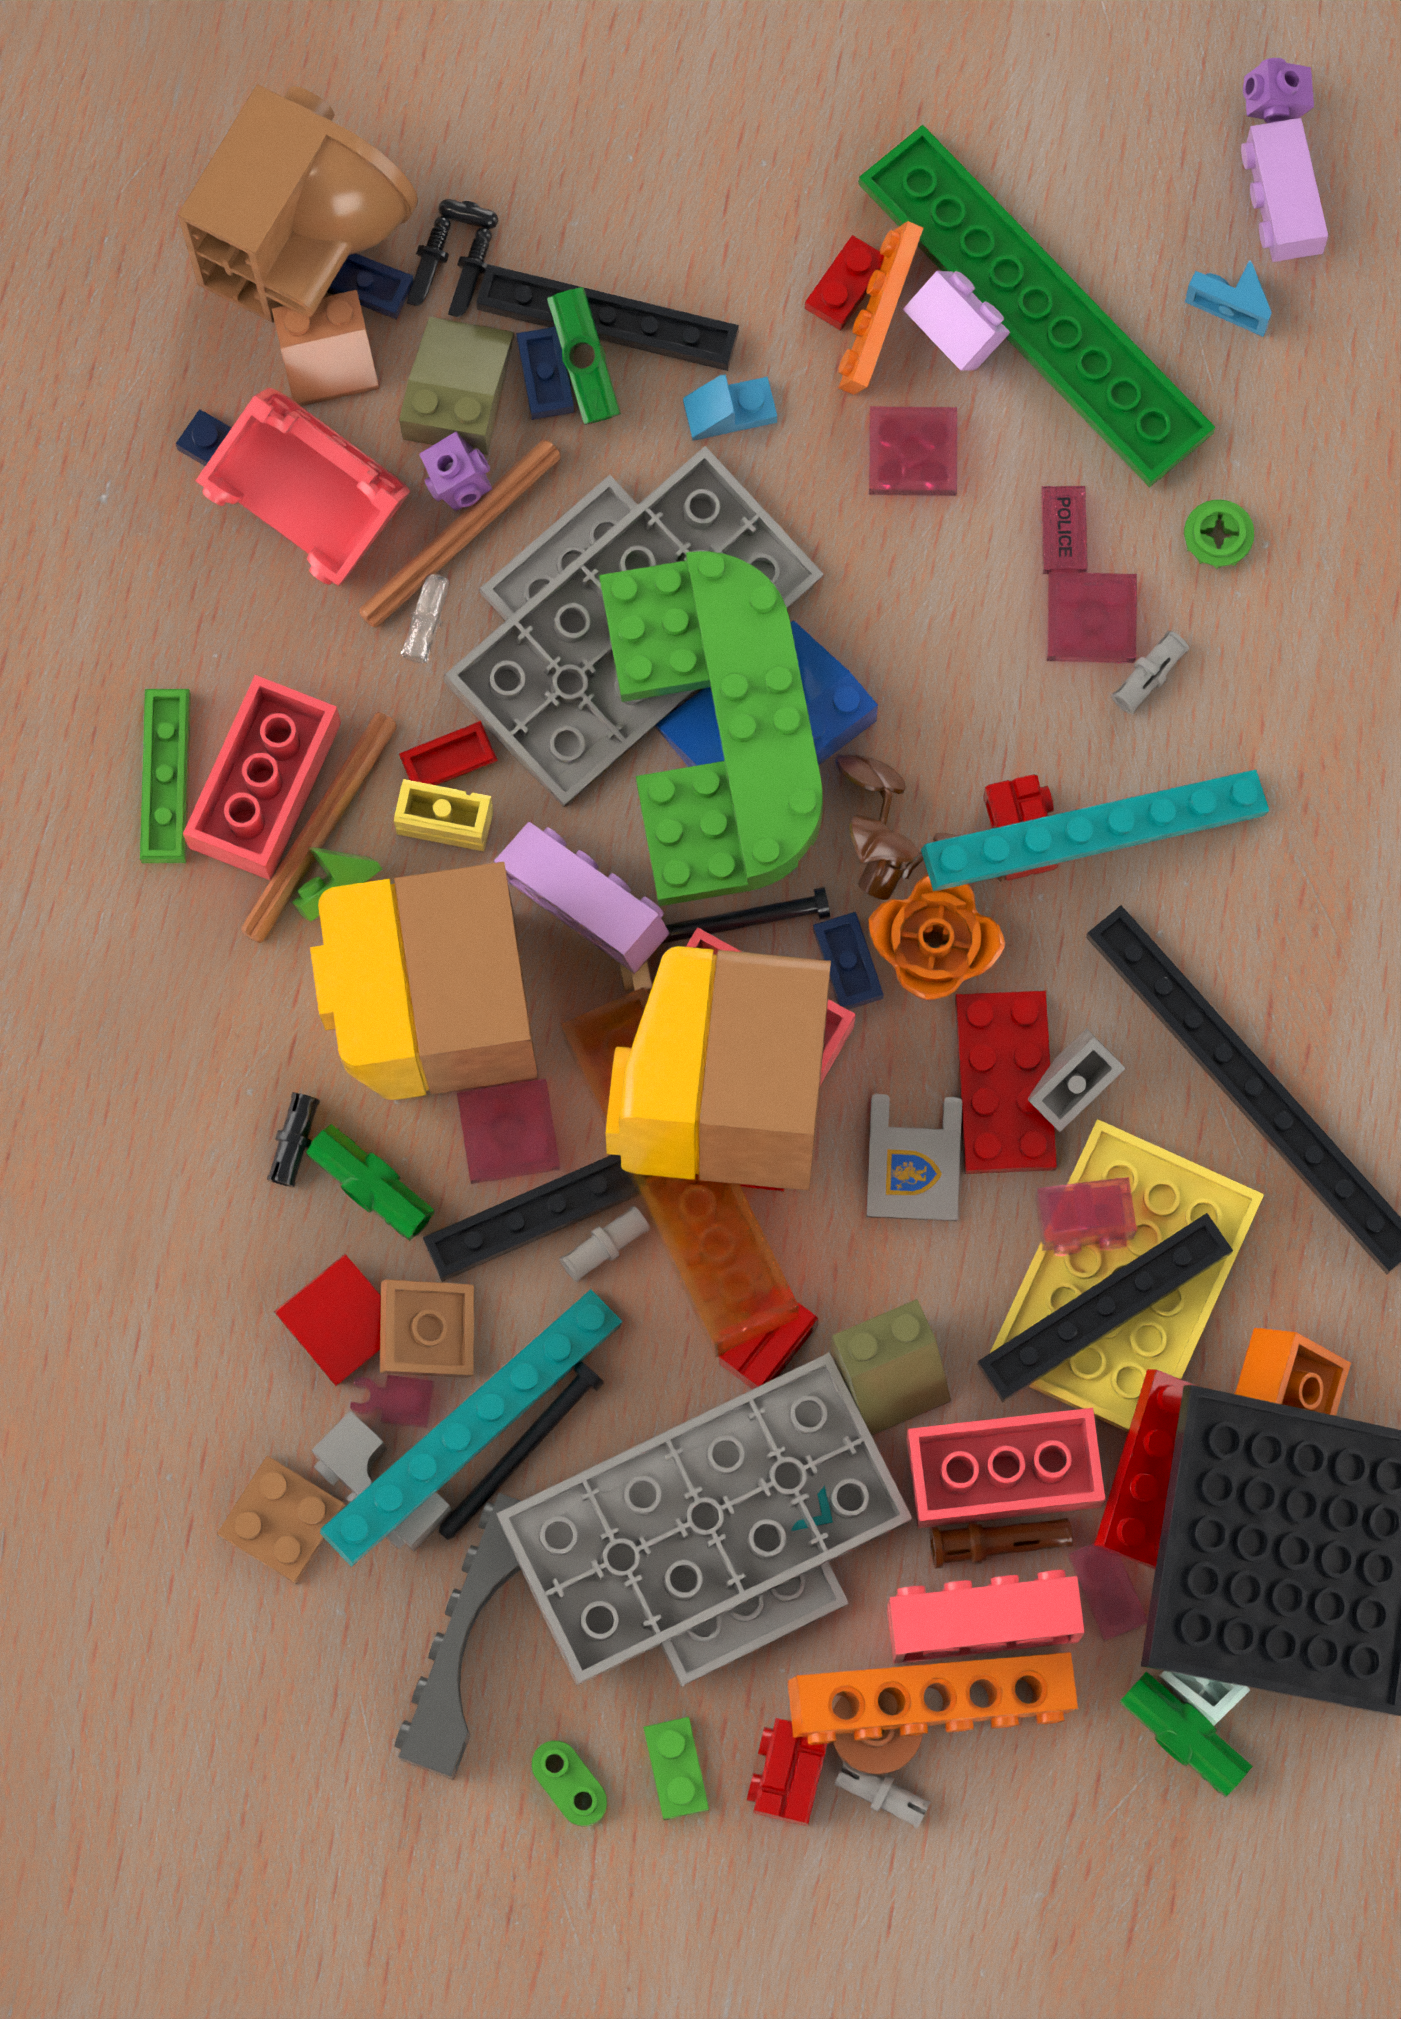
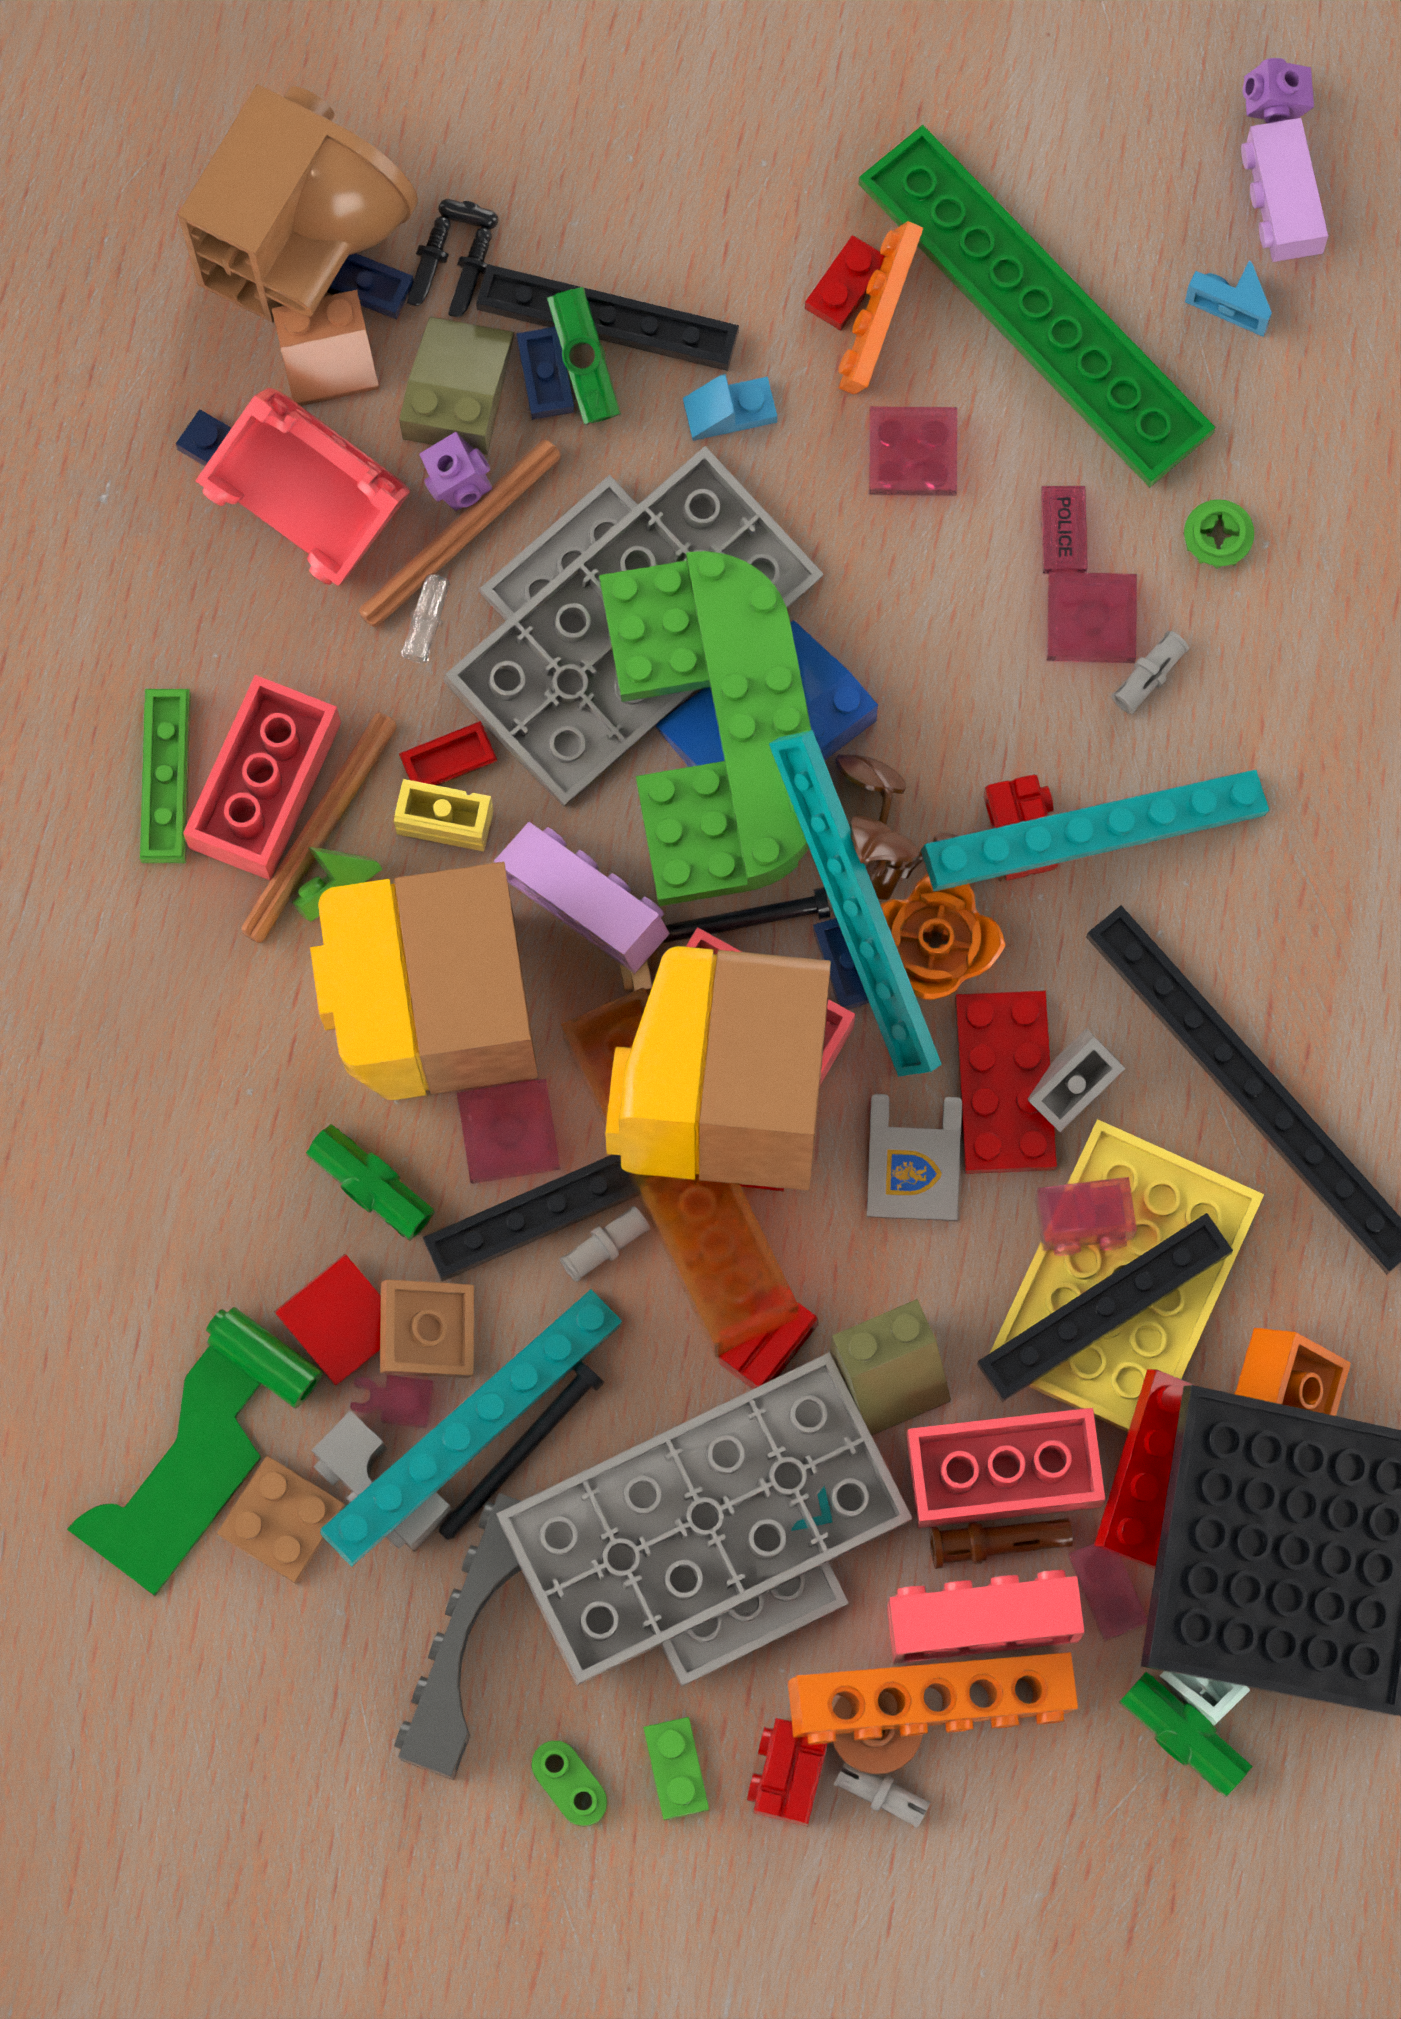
black pin [267,1092,320,1188] -> none
lavender brick [903,271,1010,371] -> none
none -> green door [67,1307,323,1596]
none -> teal plate [769,730,942,1077]

